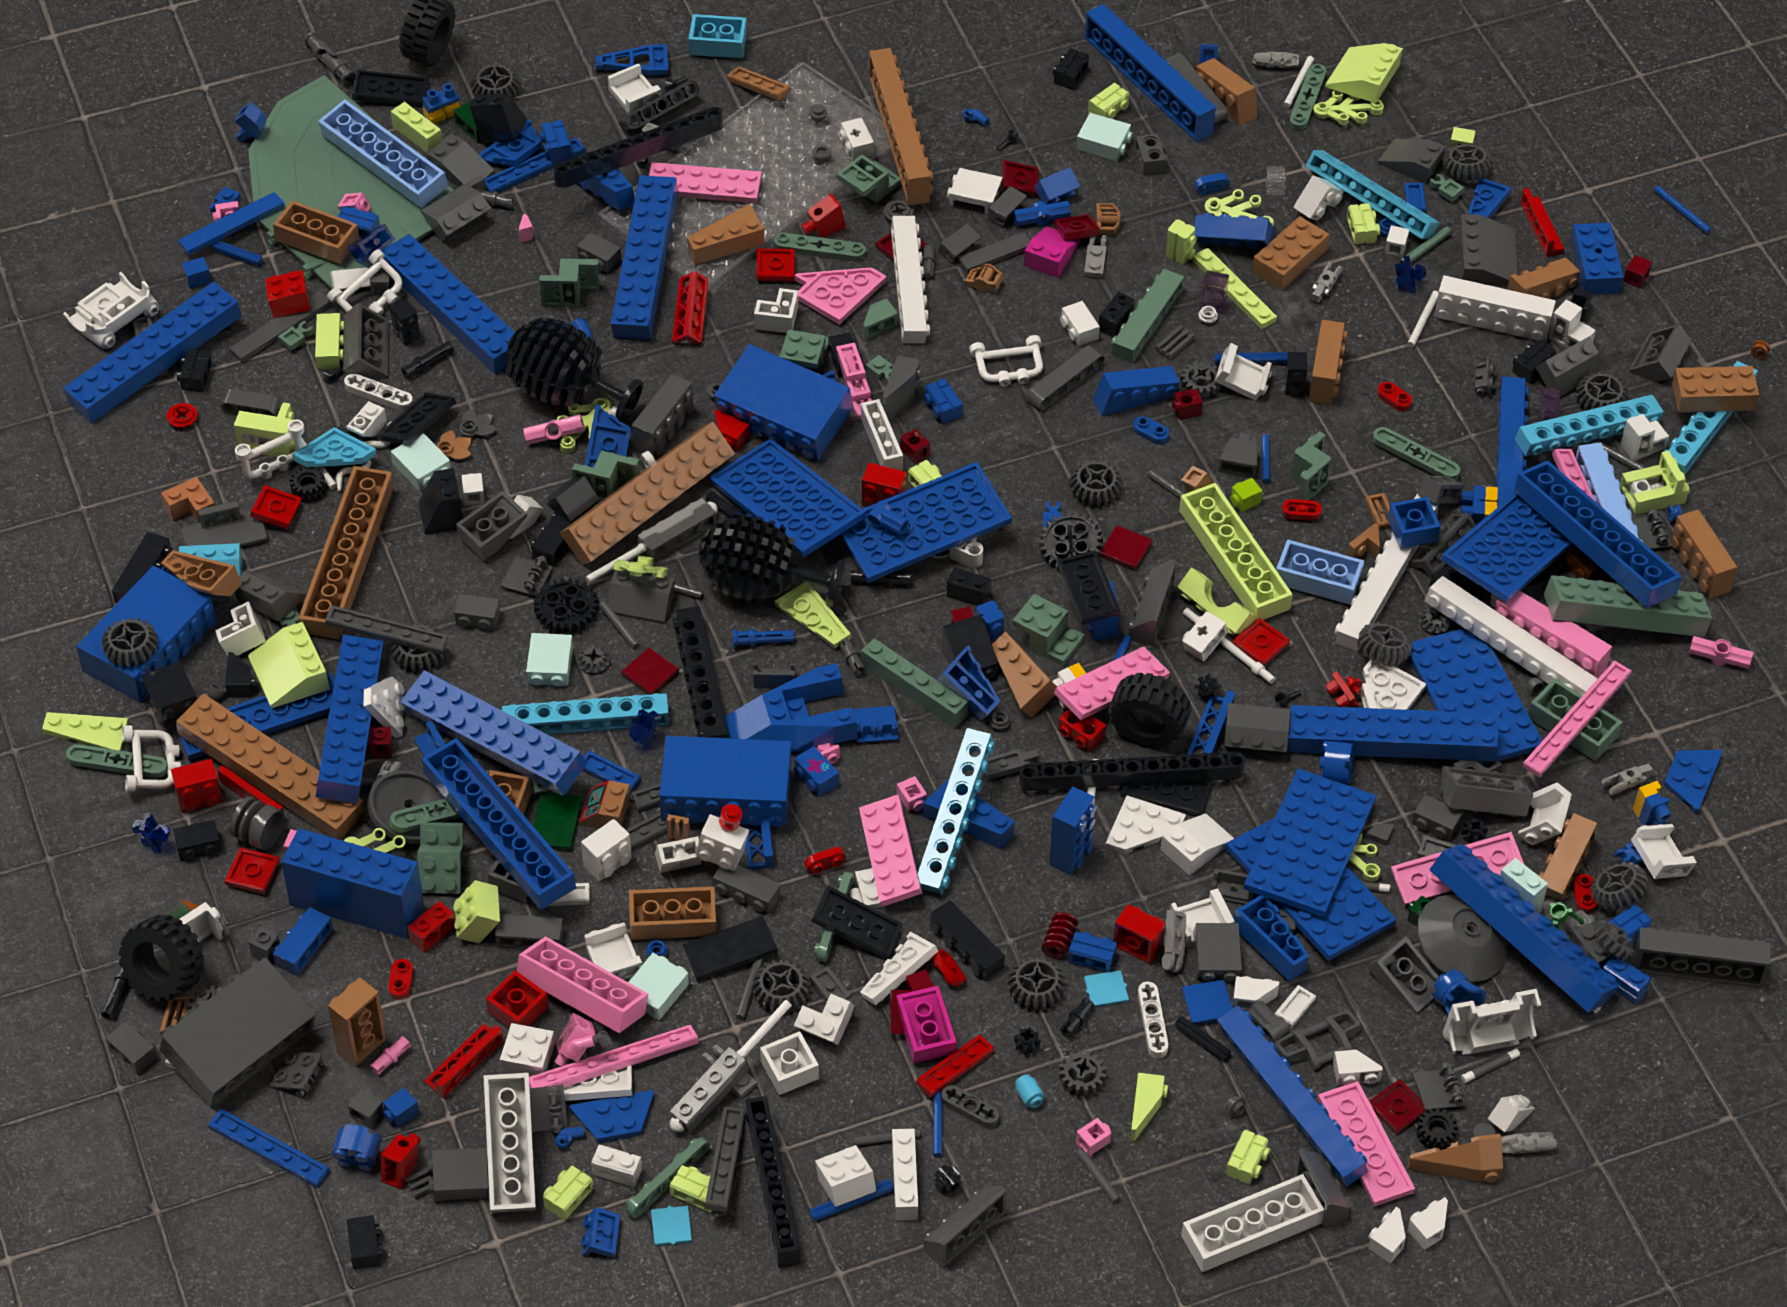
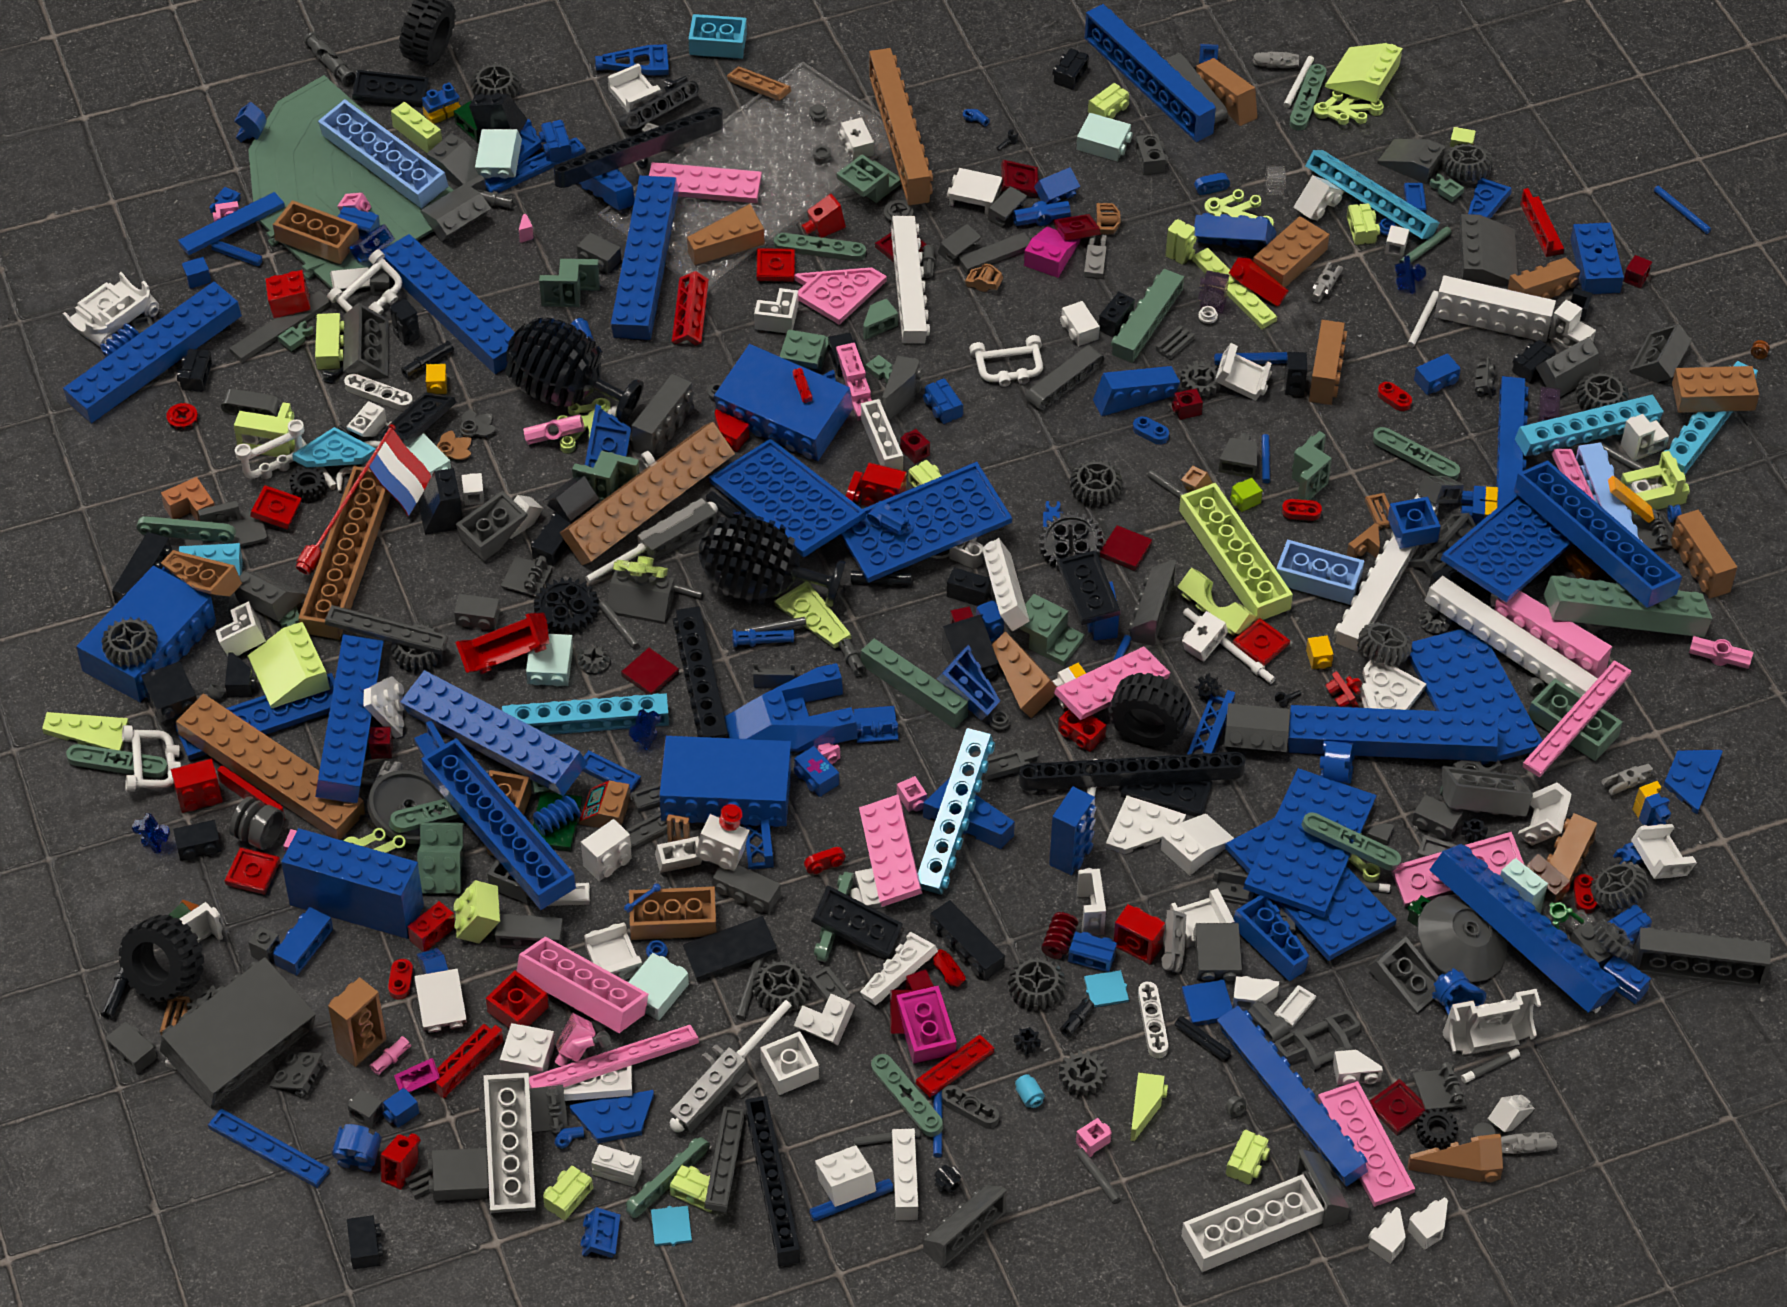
none -> blue piece [100,324,140,357]
none -> sand green piece [136,516,236,543]
none -> flag [295,424,431,575]
none -> dark pink slope [394,1058,440,1093]
none -> white brick [414,969,467,1033]
none -> blue slope [416,948,448,974]
none -> yellow brick [426,364,447,394]
none -> red windscreen [455,613,549,674]
none -> light aqua brick [475,129,522,178]
none -> blue piece [533,795,581,836]
none -> blue hinge [624,884,661,912]
none -> dark grey bar [745,617,806,632]
none -> red axle [793,368,812,403]
none -> red plate [846,471,864,503]
none -> sand green piece [871,1054,943,1137]
none -> white brick [982,538,1029,631]
none -> white panel [1077,868,1106,936]
none -> red slope [1229,257,1289,306]
none -> sand green piece [1301,812,1401,871]
none -> yellow brick [1306,635,1334,669]
none -> blue brick [1414,353,1461,395]
none -> brick [1526,854,1570,903]
none -> light orange tile [1608,476,1654,523]

